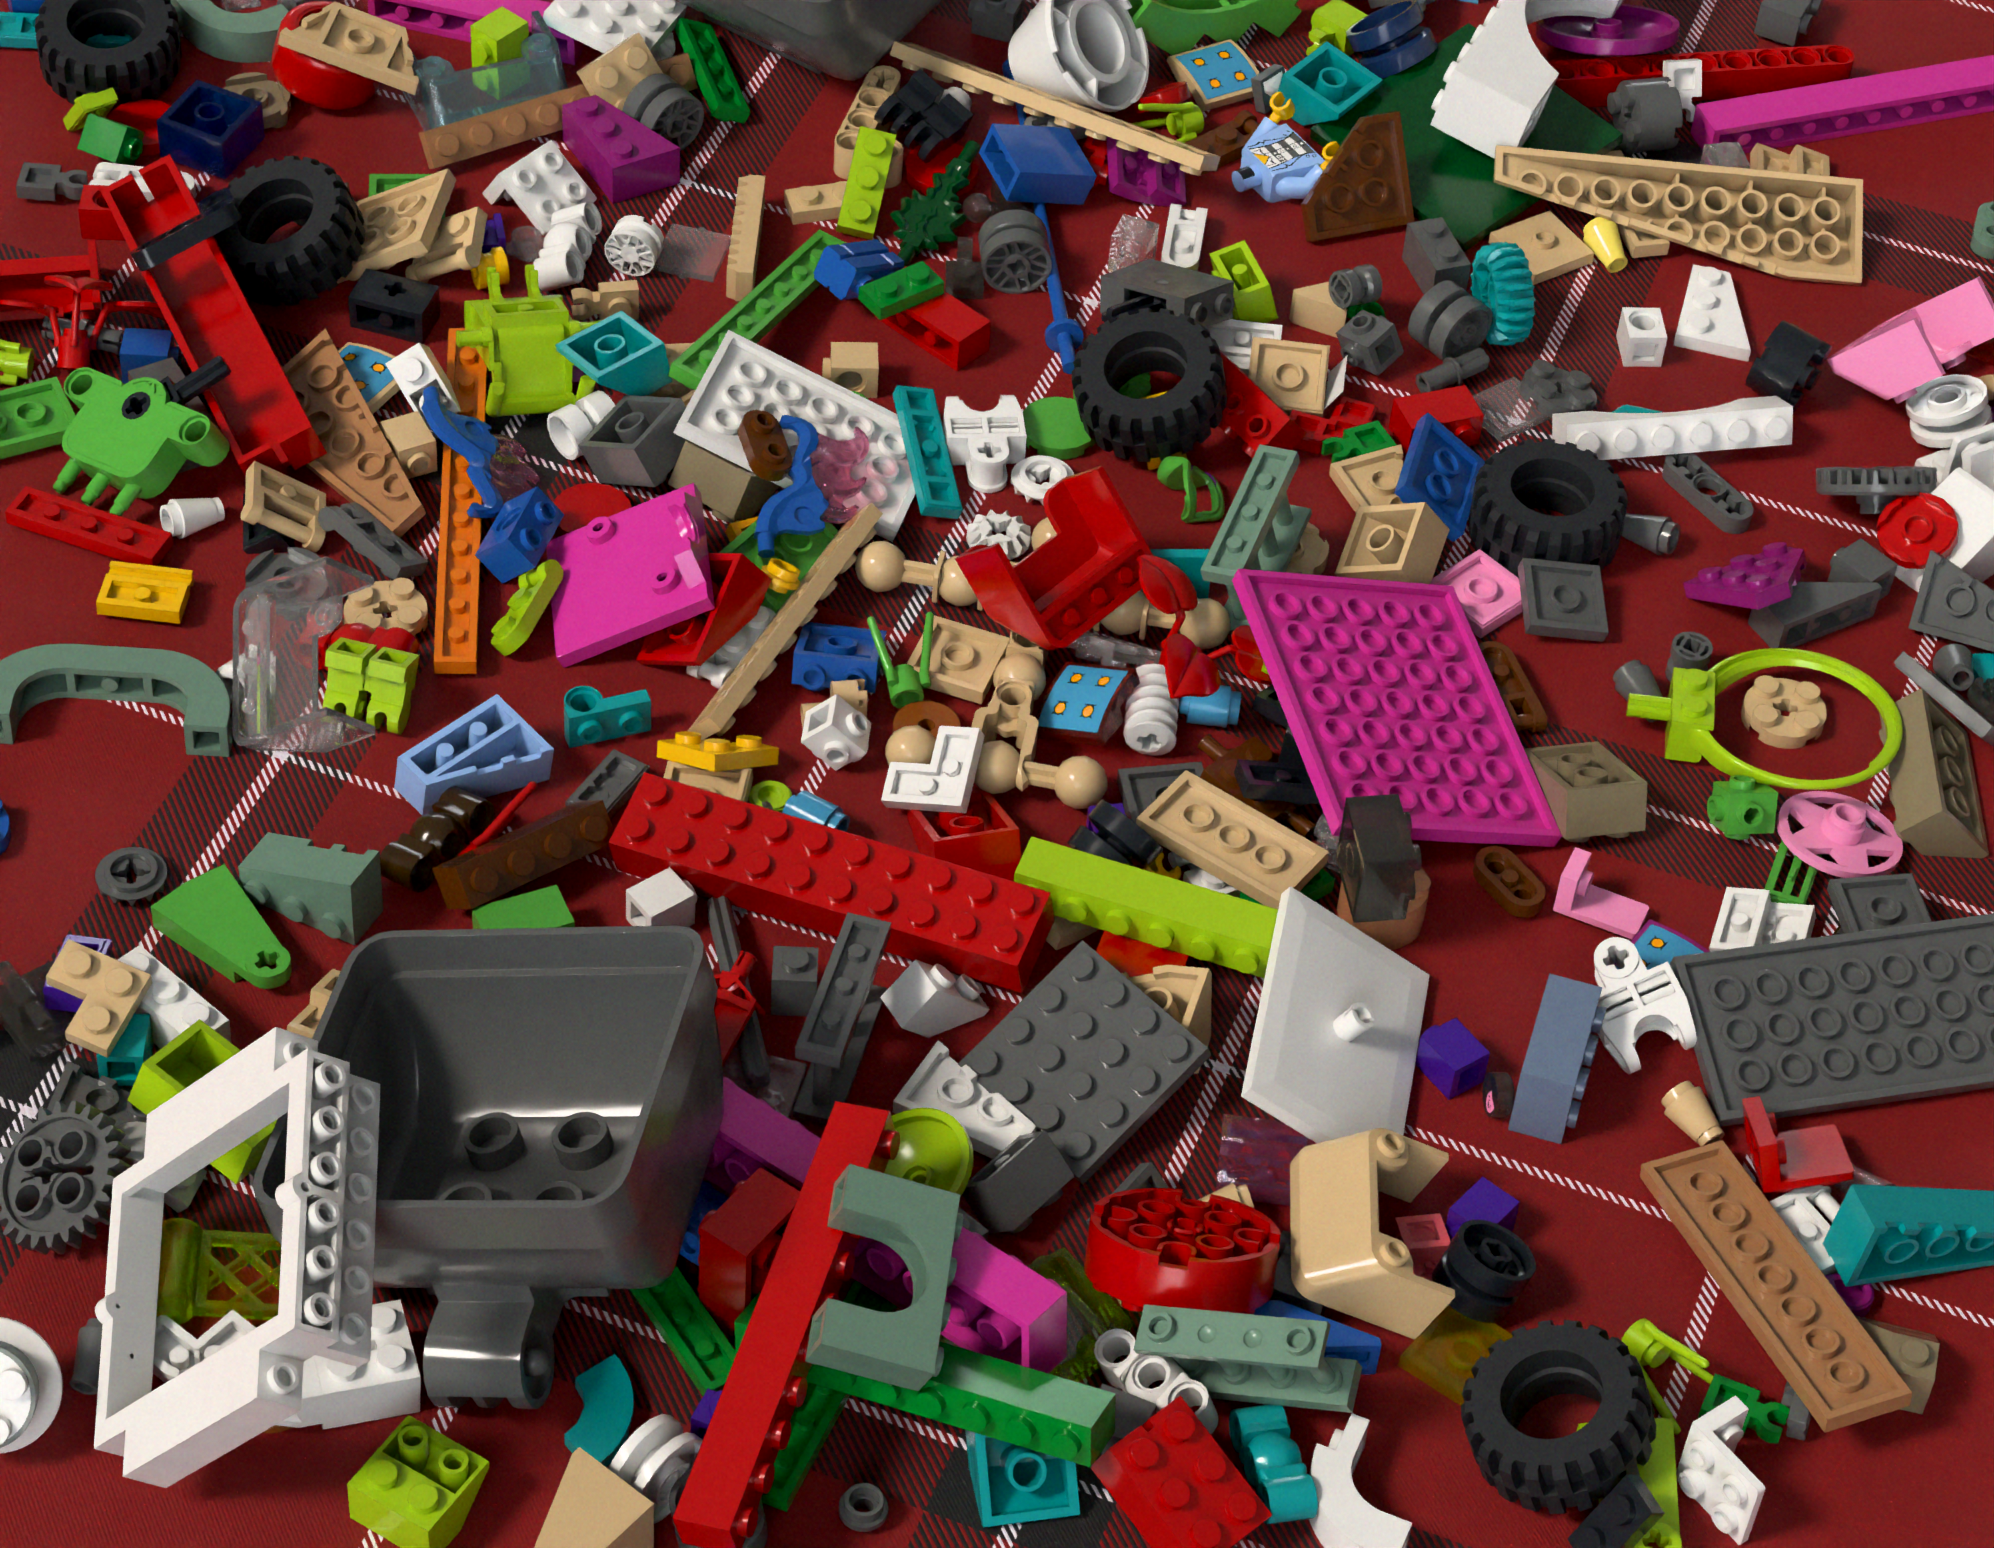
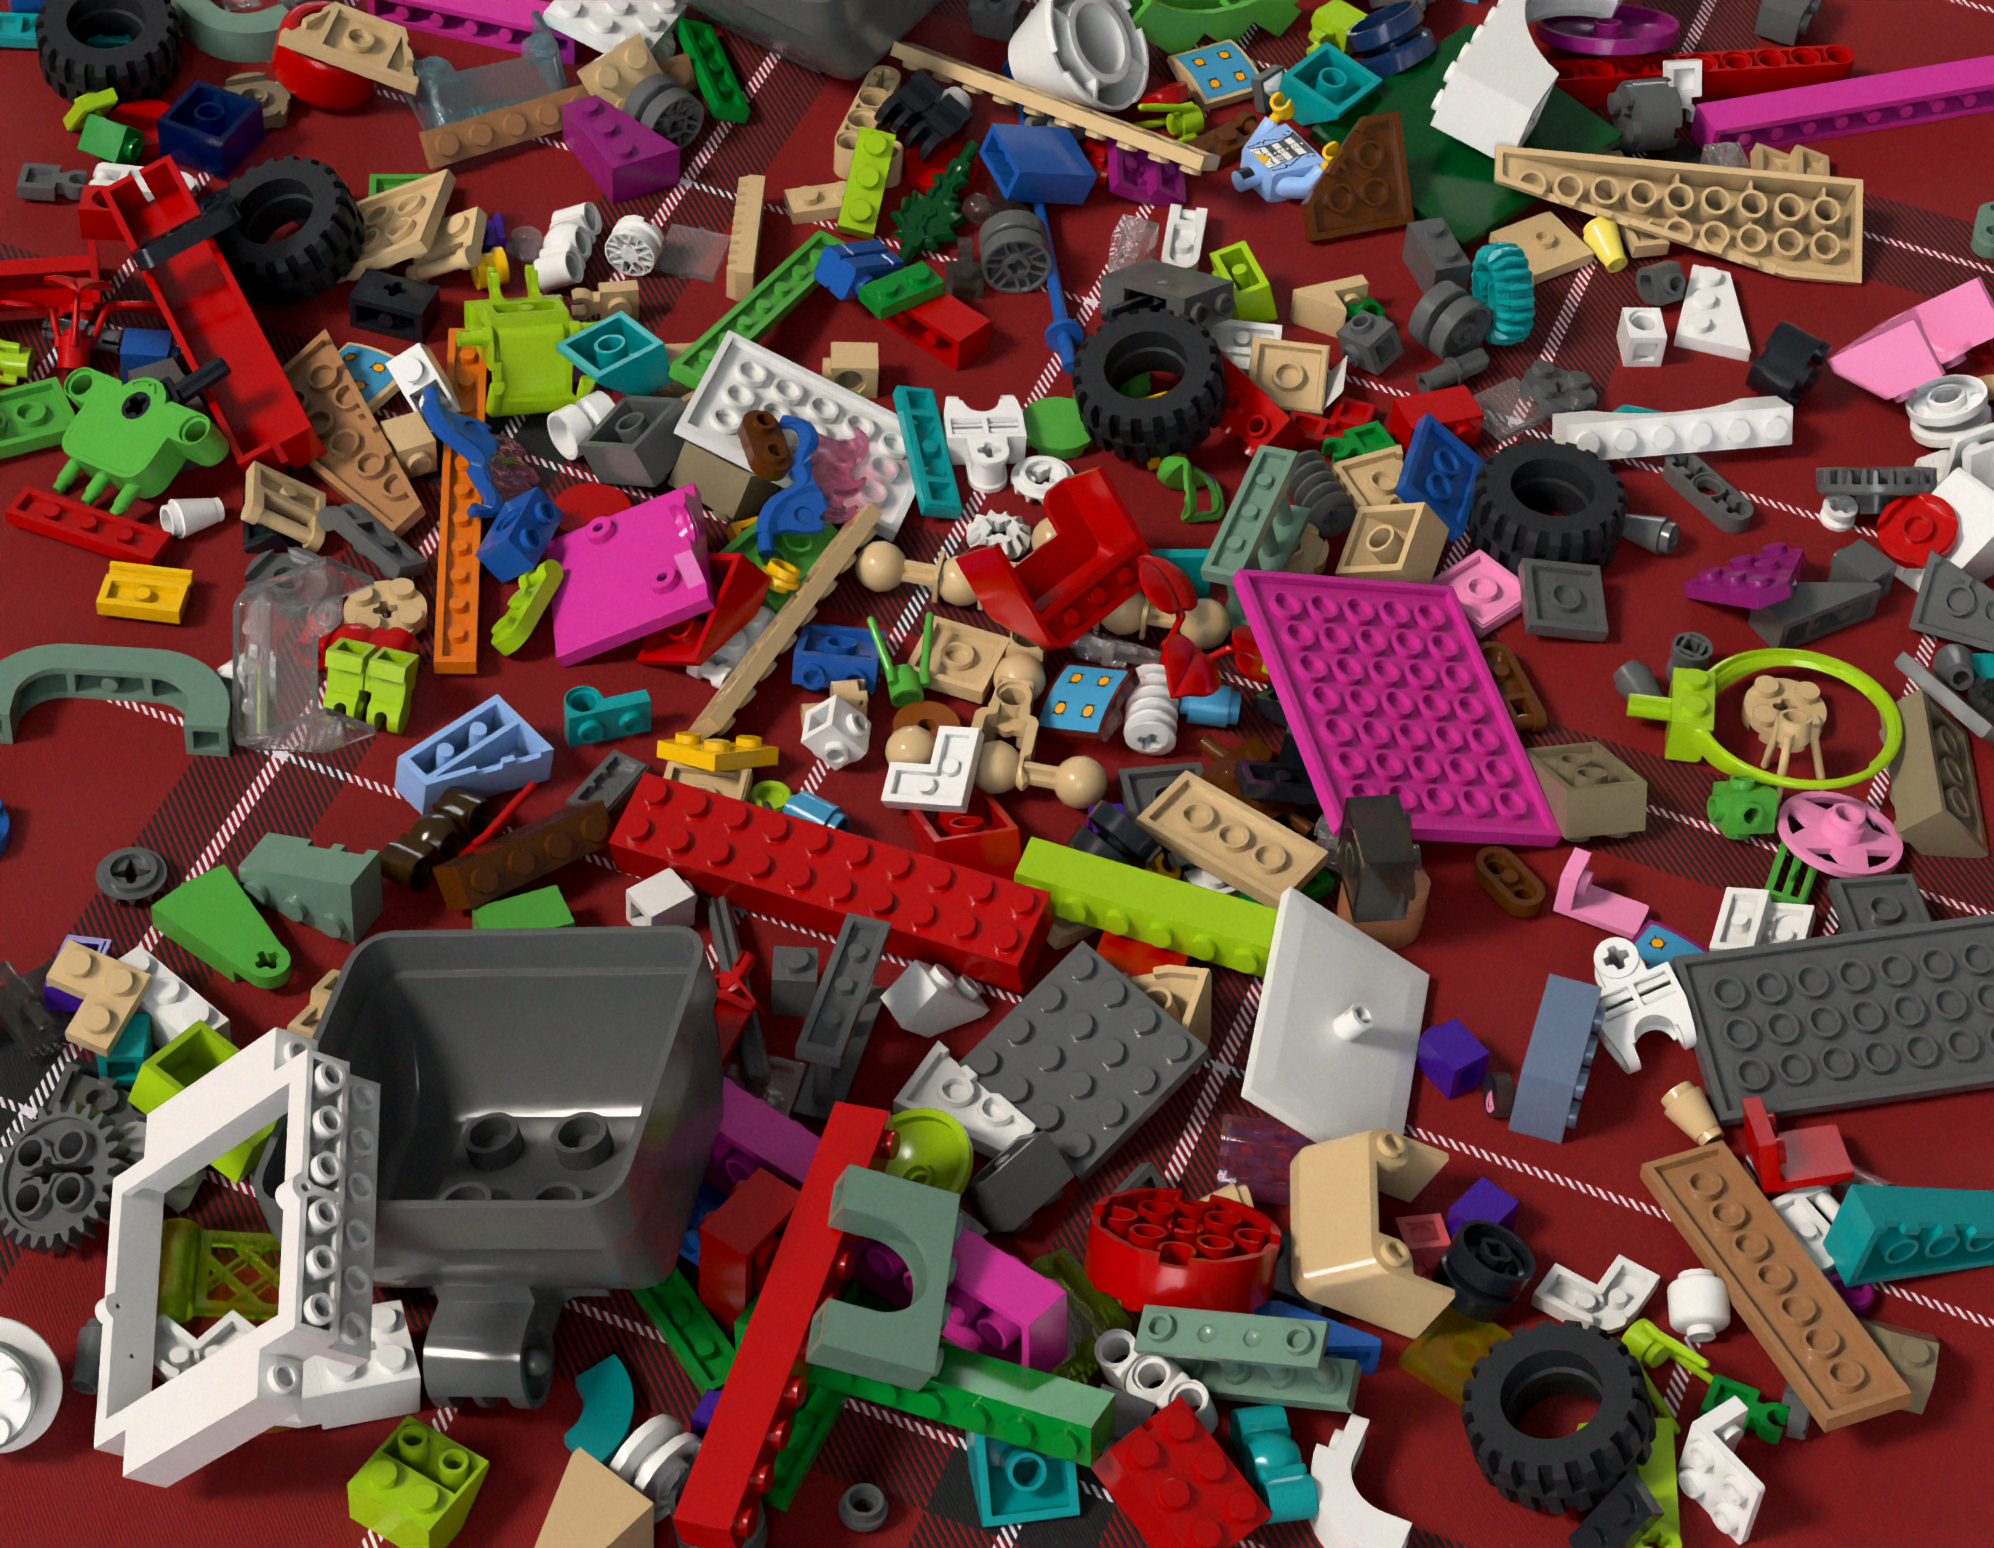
lime brick [470,6,530,101] -> none
white bracket [482,140,597,236] -> none
dark grey wheel [1329,264,1383,308] -> none
none -> dark grey piece [1287,450,1357,538]
none -> white plate [1531,1254,1660,1334]
none -> dark grey plate [1636,260,1686,306]
none -> white head [1667,1268,1731,1343]
none -> tan plant [1761,709,1825,817]
none -> white bush [1819,495,1859,532]

